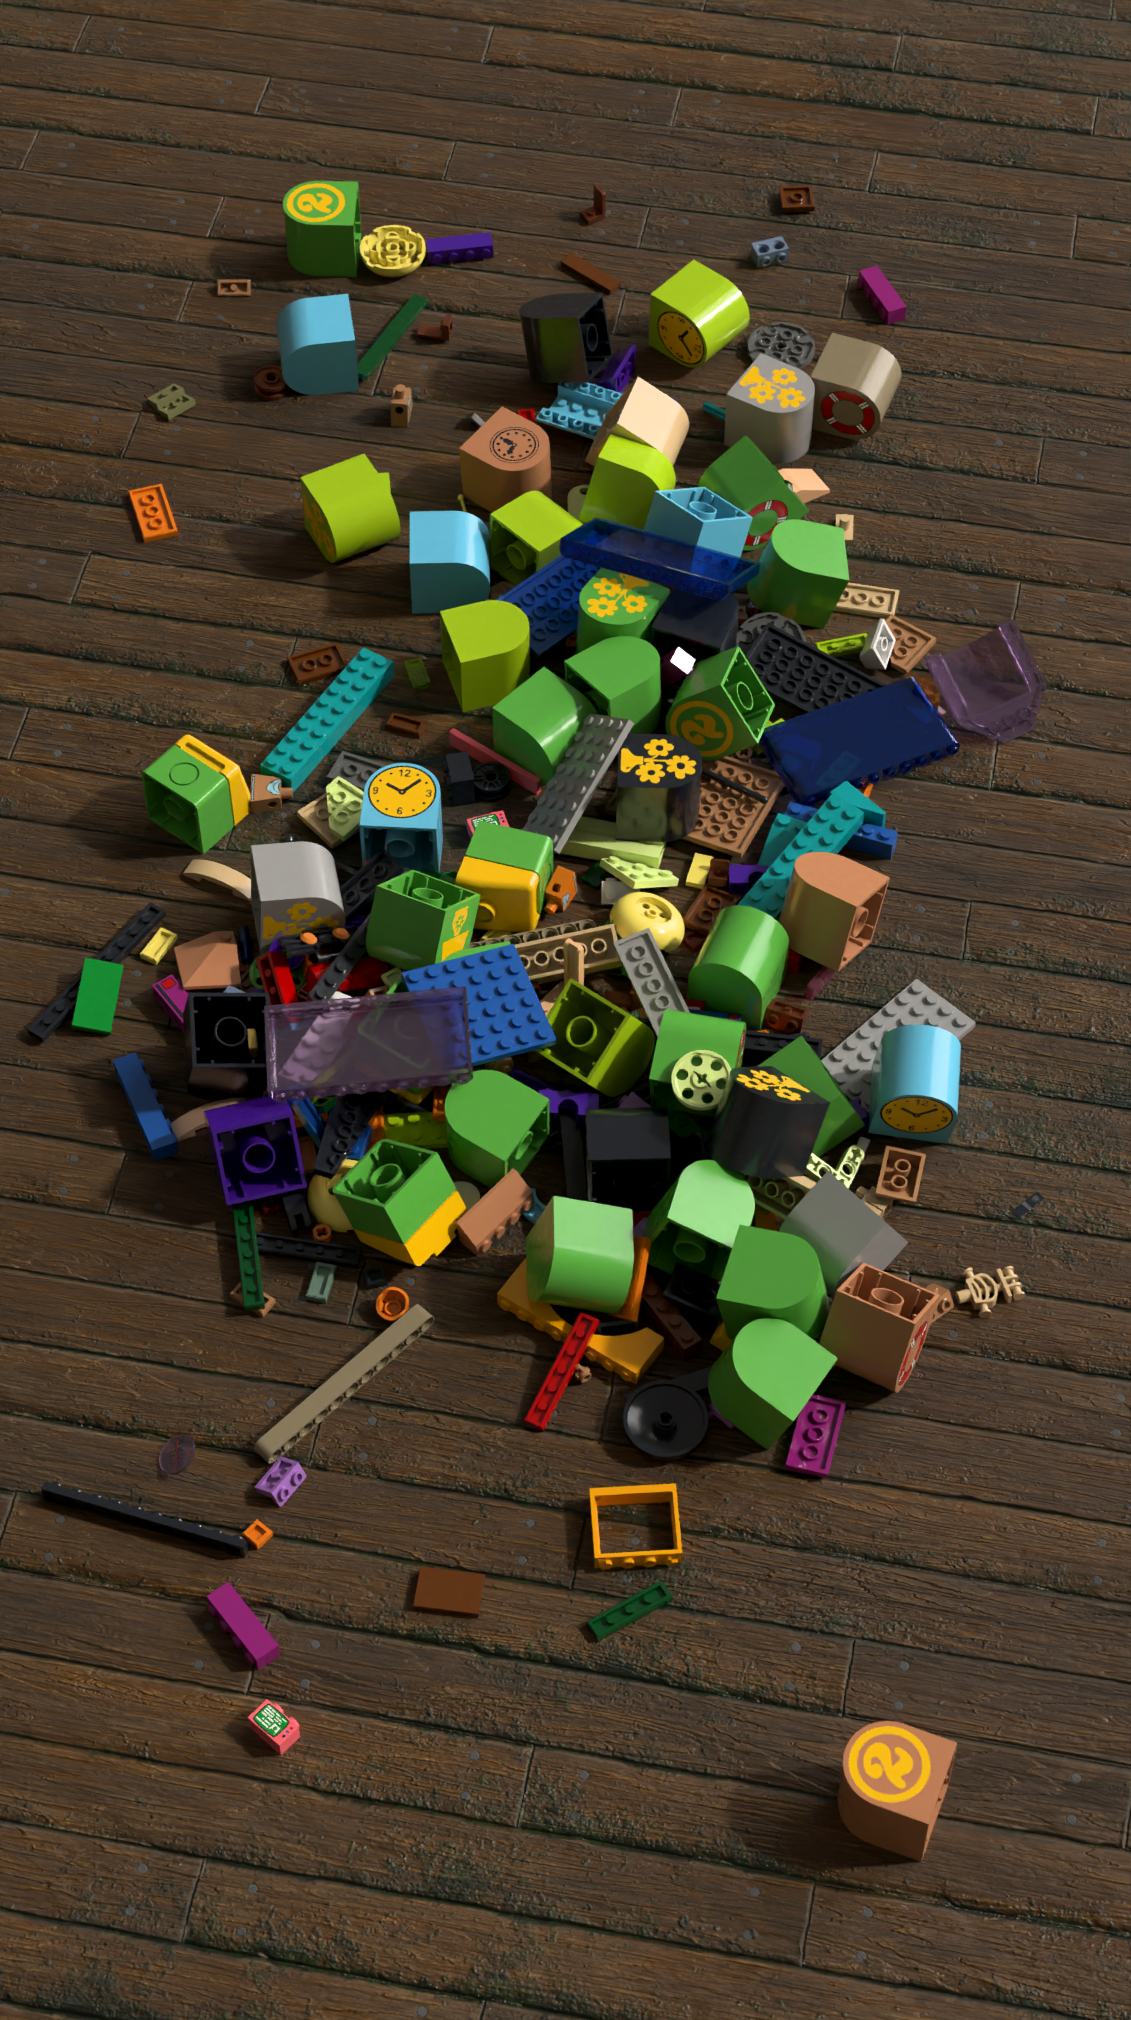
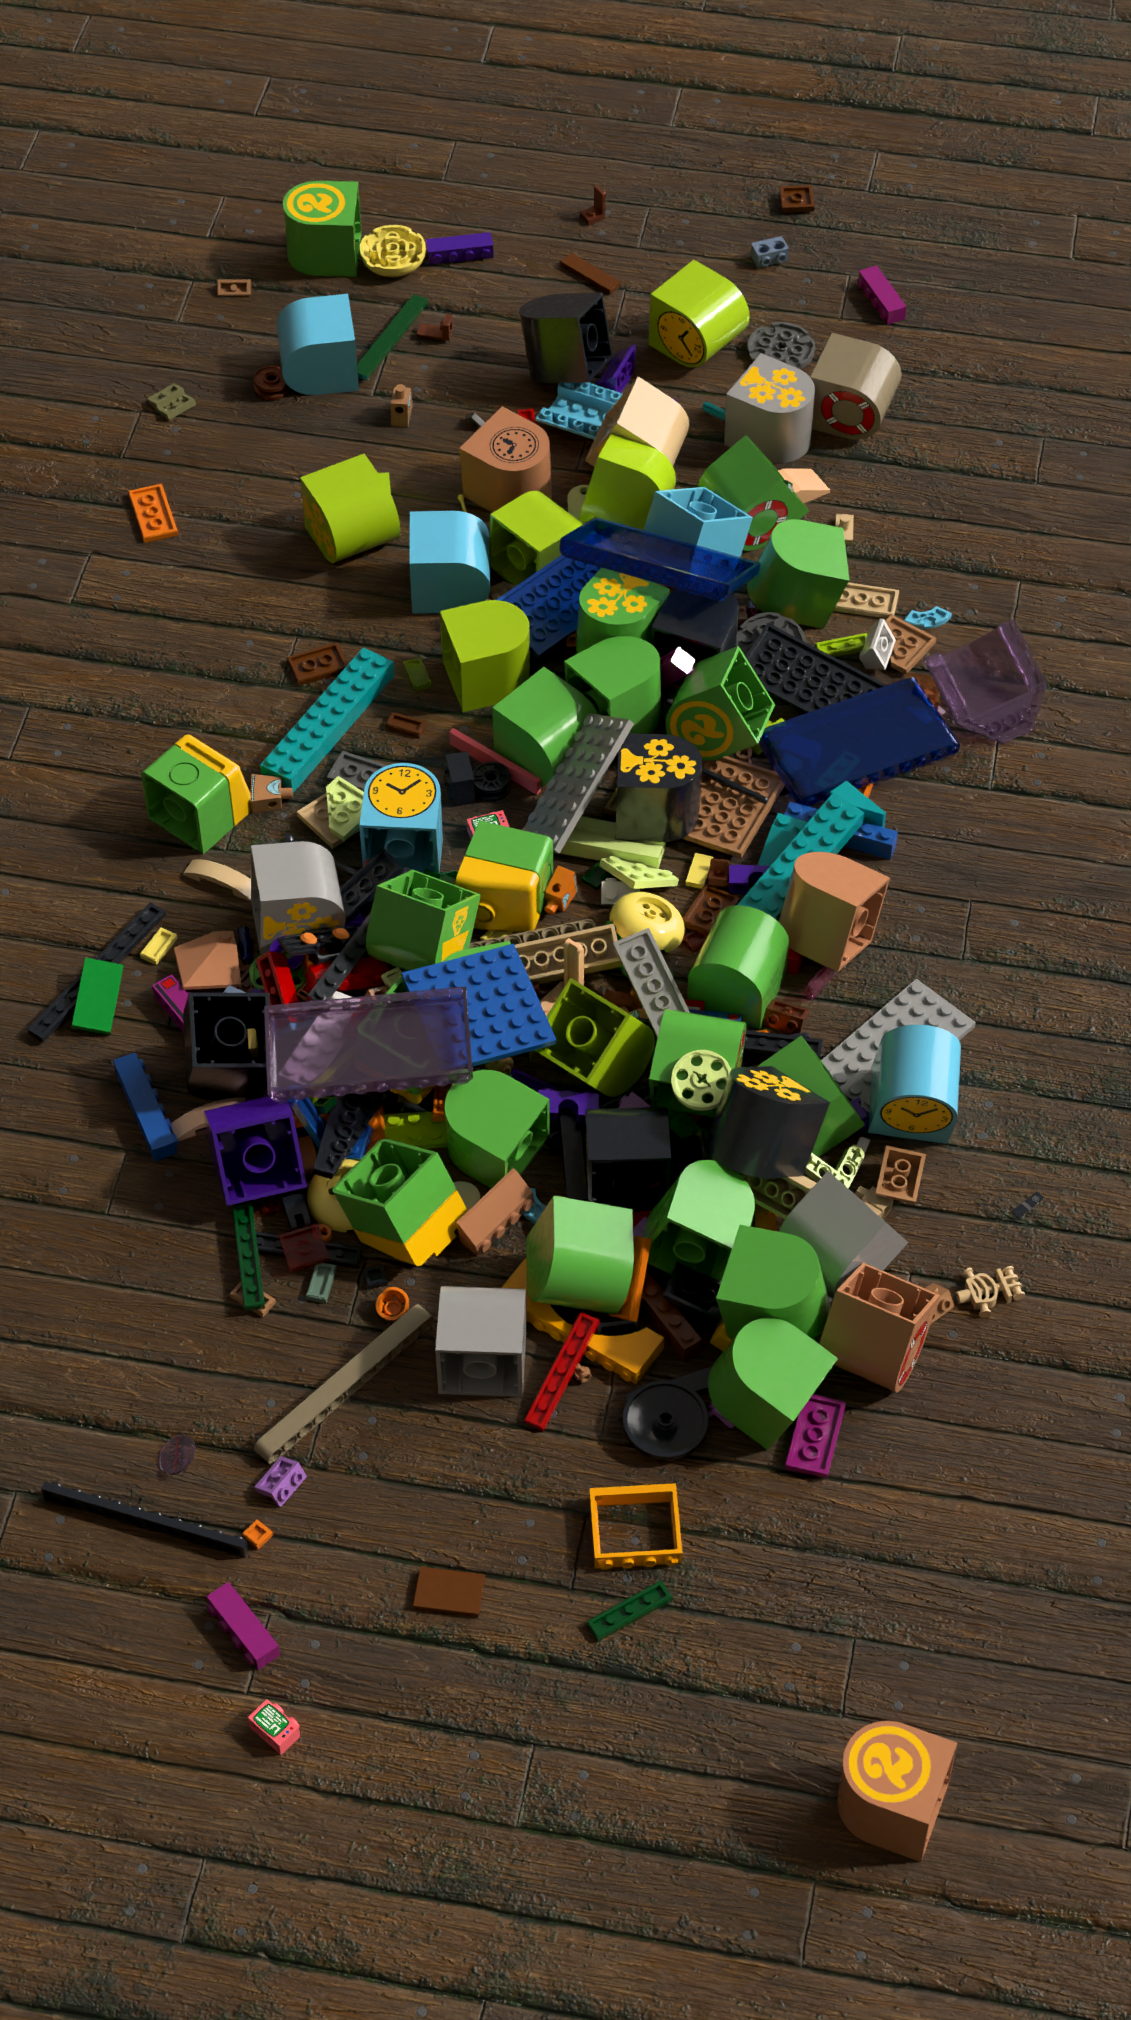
none -> clear red tile [278,1223,330,1272]
none -> light grey brick [436,1286,527,1397]
none -> medium azure tile [904,606,952,630]

